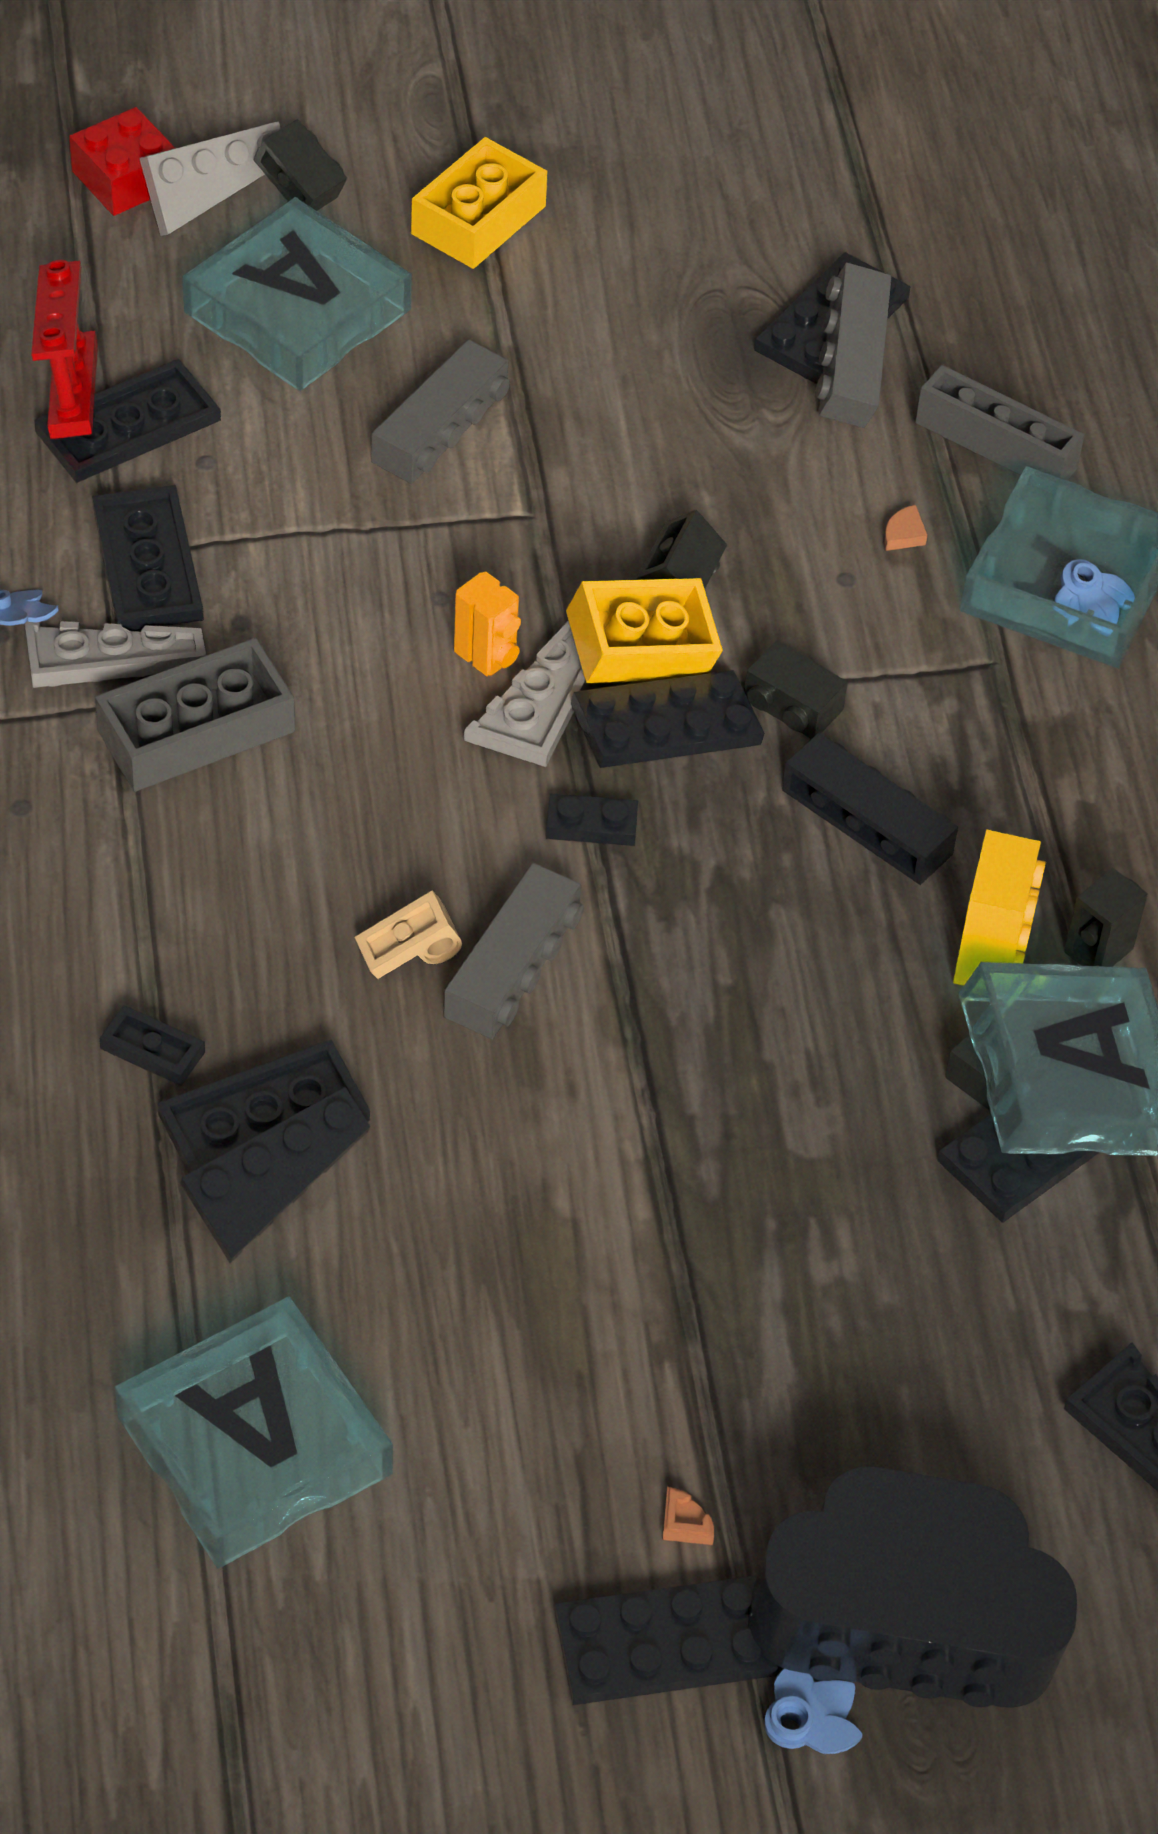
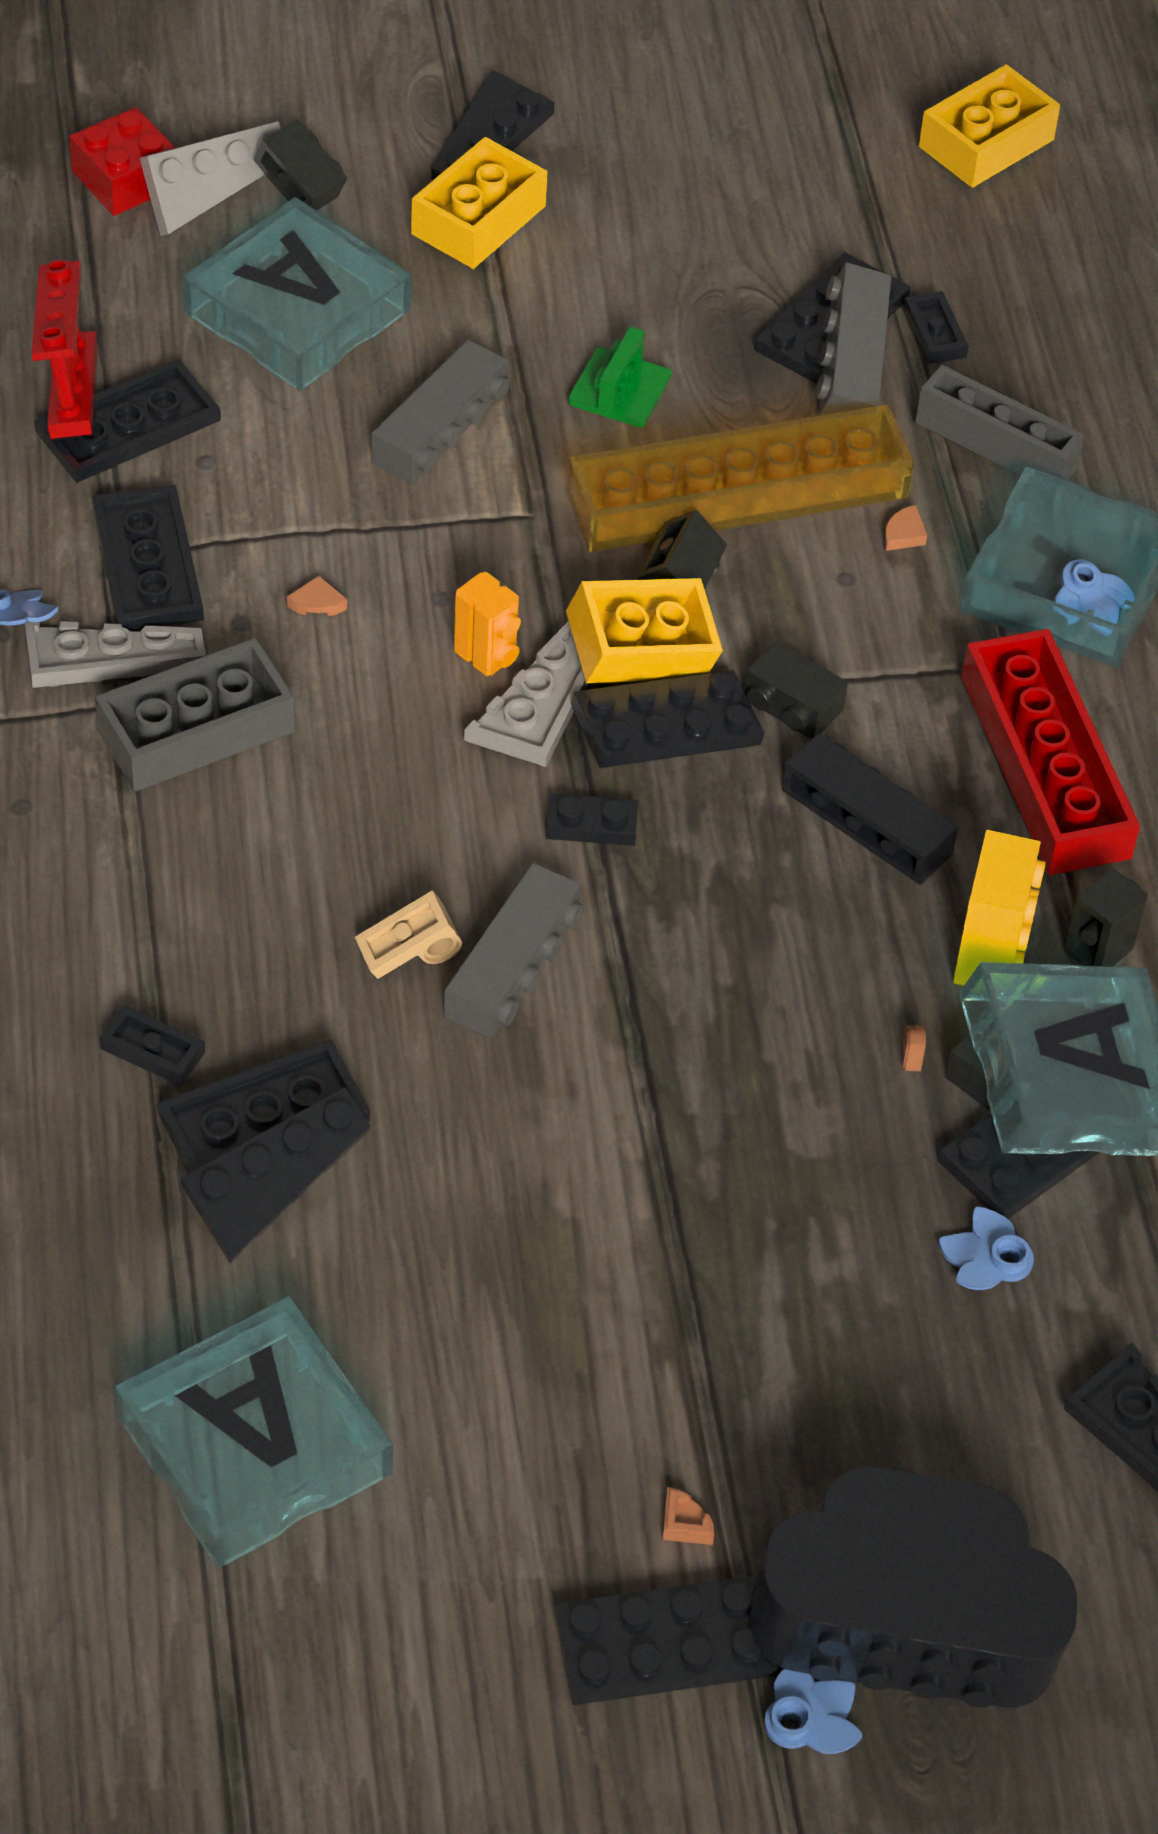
none -> nougat tile [287,576,347,616]
none -> black wing [431,70,555,180]
none -> clear yellow brick [567,404,914,552]
none -> green bracket [568,326,672,428]
none -> nougat tile [902,1025,926,1072]
none -> black plate [903,291,969,364]
none -> yellow brick [919,64,1060,188]
none -> medium blue plate [939,1207,1034,1290]
none -> red brick [961,628,1140,876]

